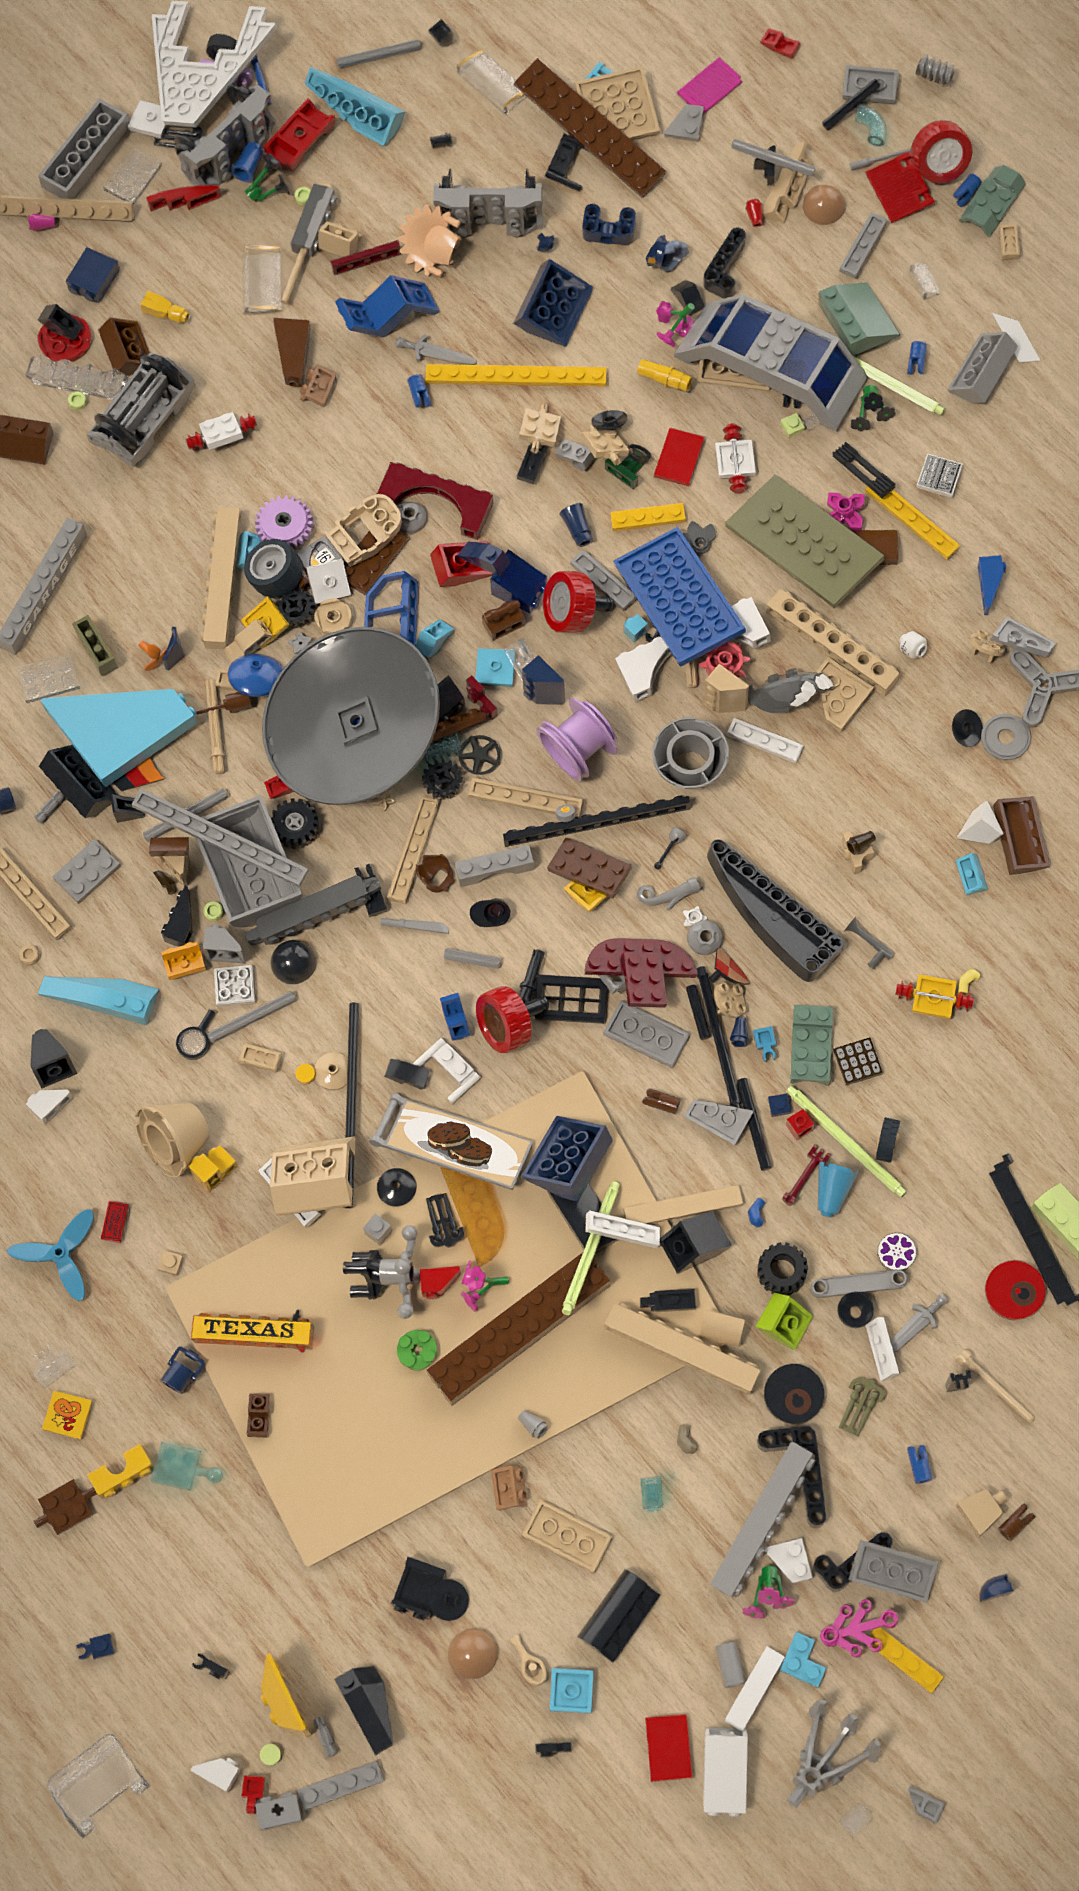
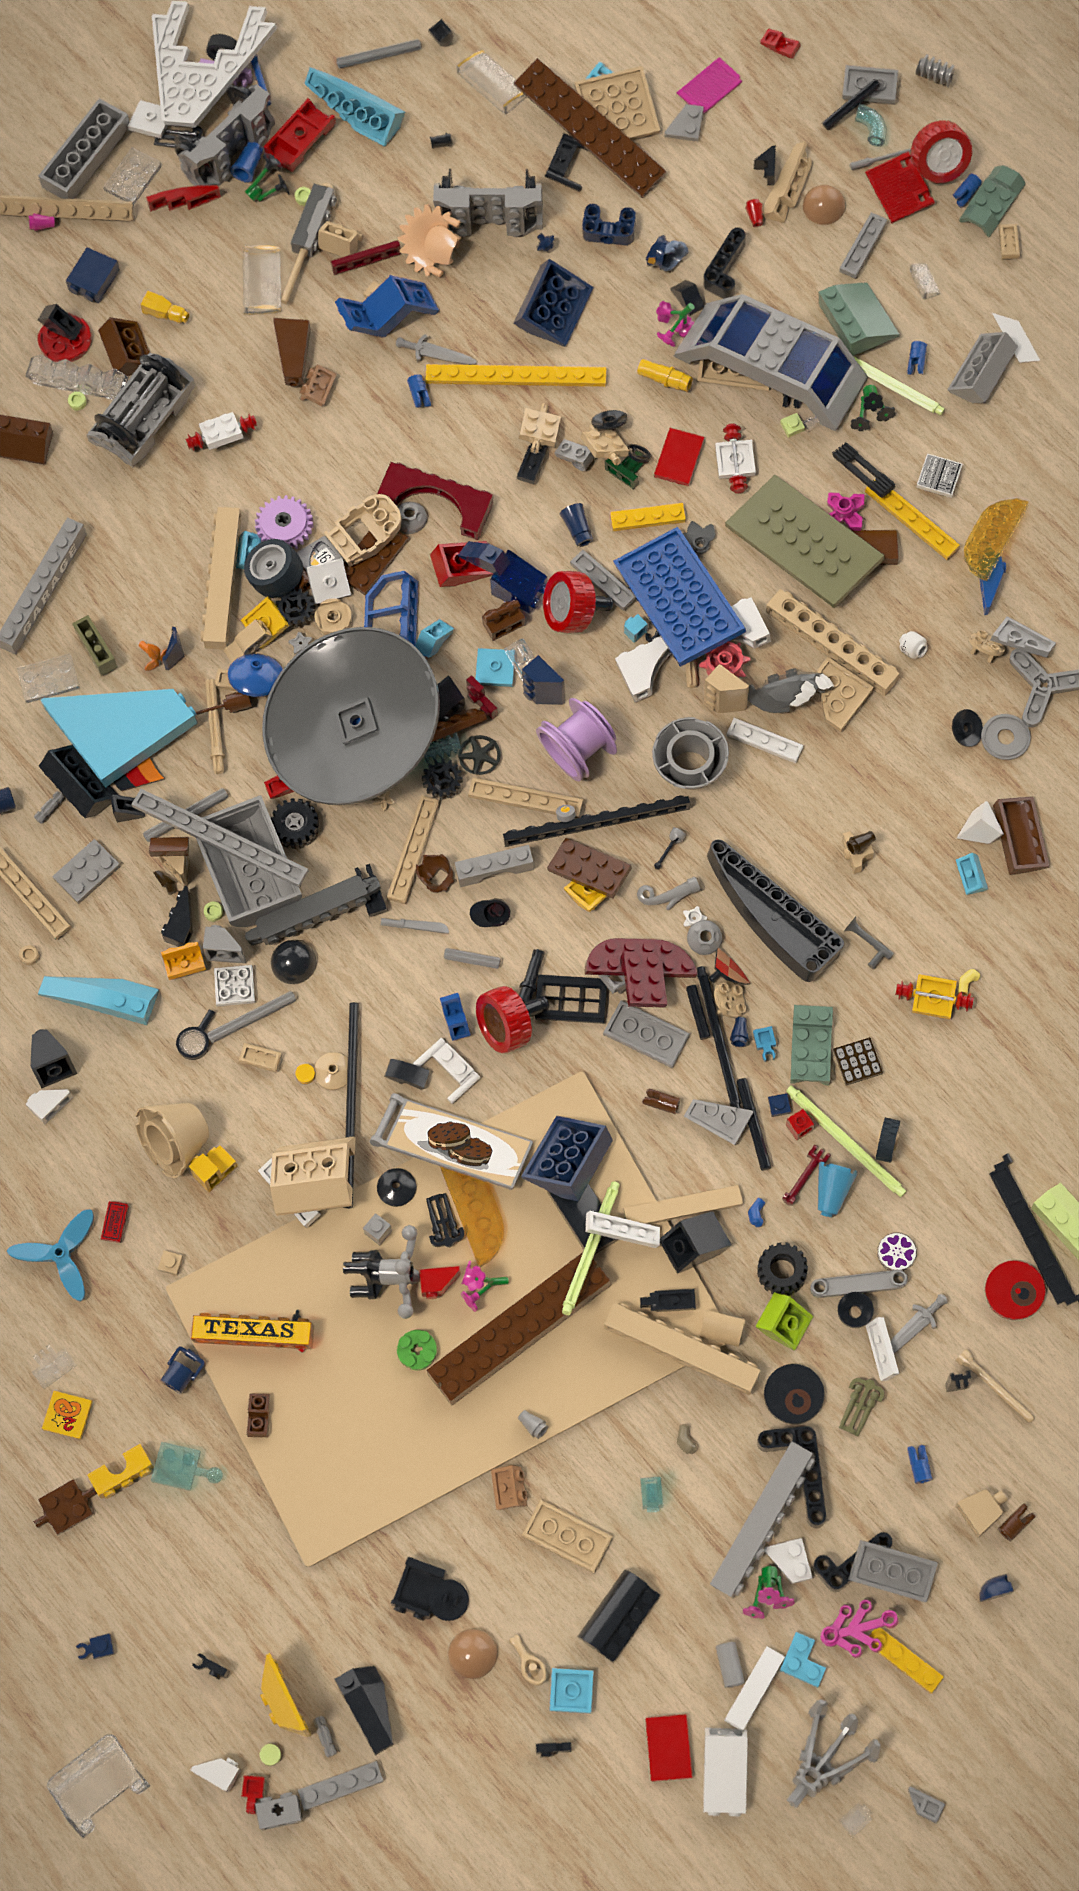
light grey axle [732,139,815,176] -> none
none -> clear yellow plate [964,498,1029,581]

